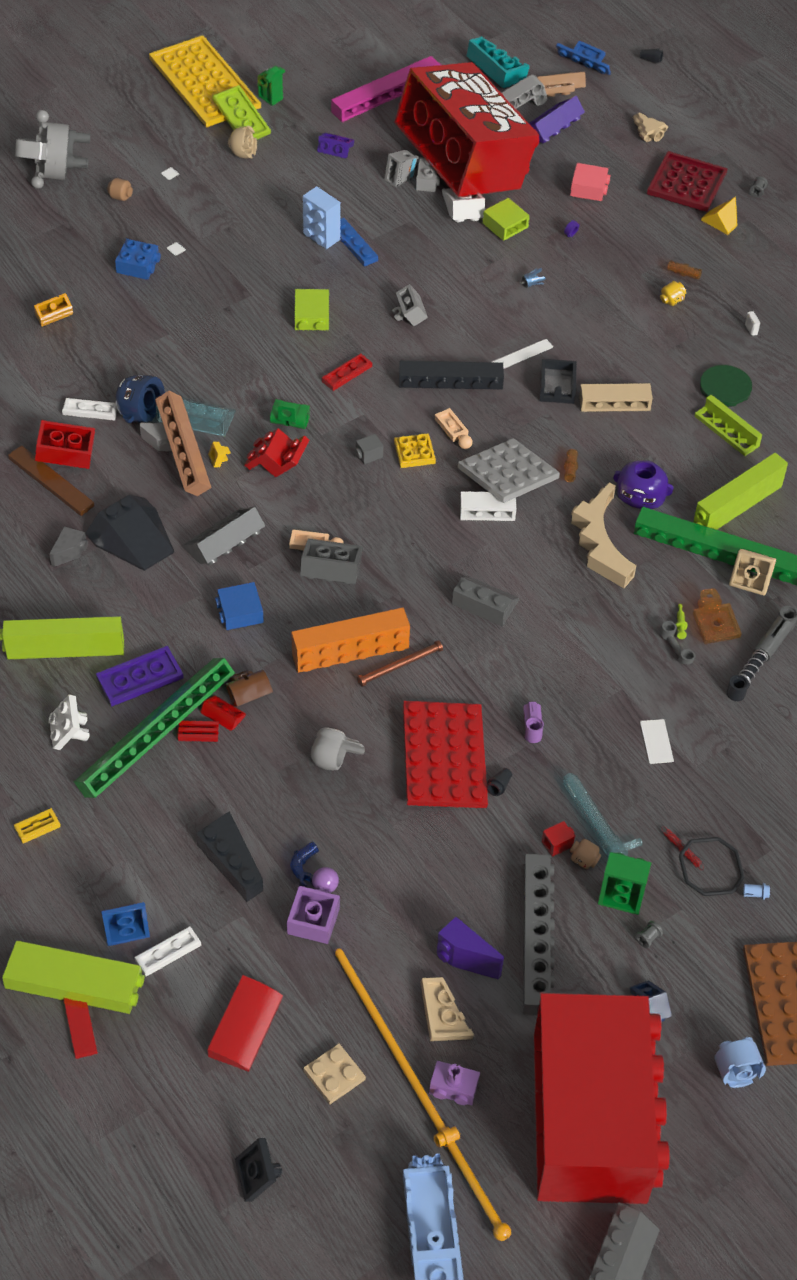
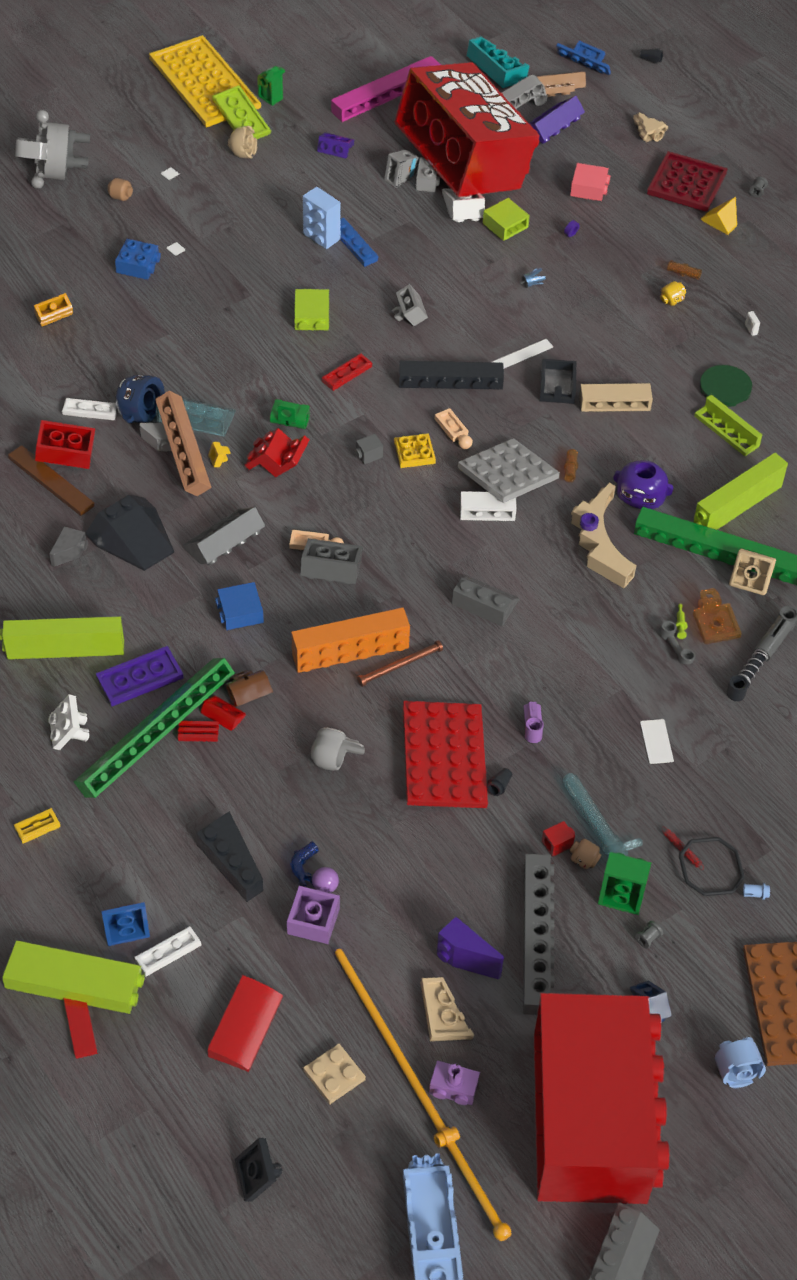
none -> dark purple tile [580,513,599,531]

